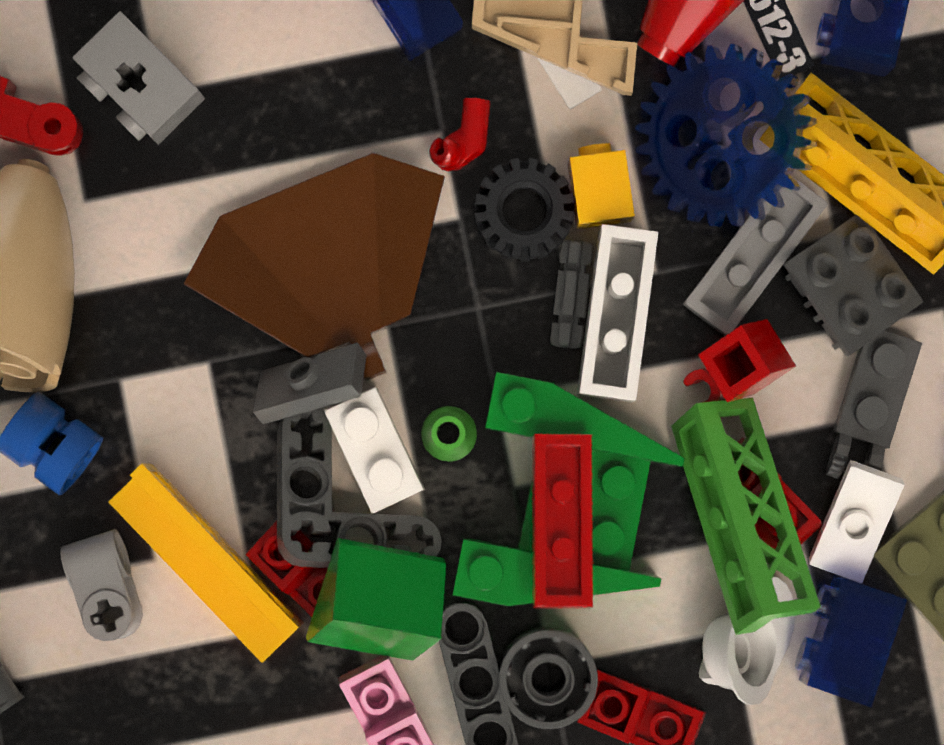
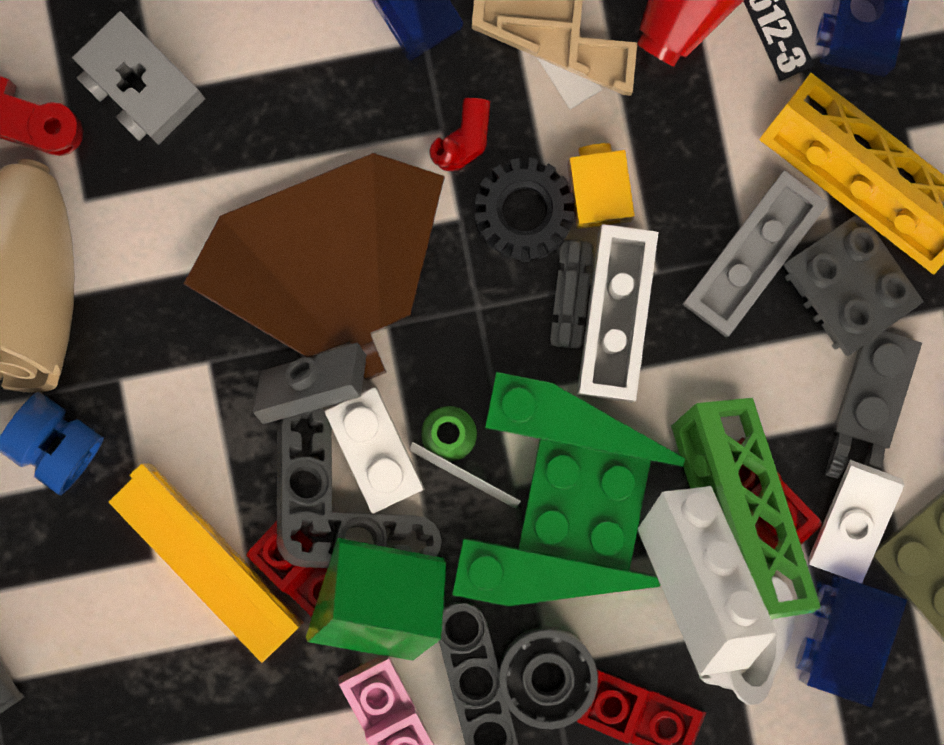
light grey piece [60,529,143,641] -> none
red plate [532,434,593,609] -> none
clear blue gear [635,44,817,227] -> none
red brick [683,319,796,403] -> none
none -> white sticker [409,442,520,509]
none -> white brick [638,486,777,676]

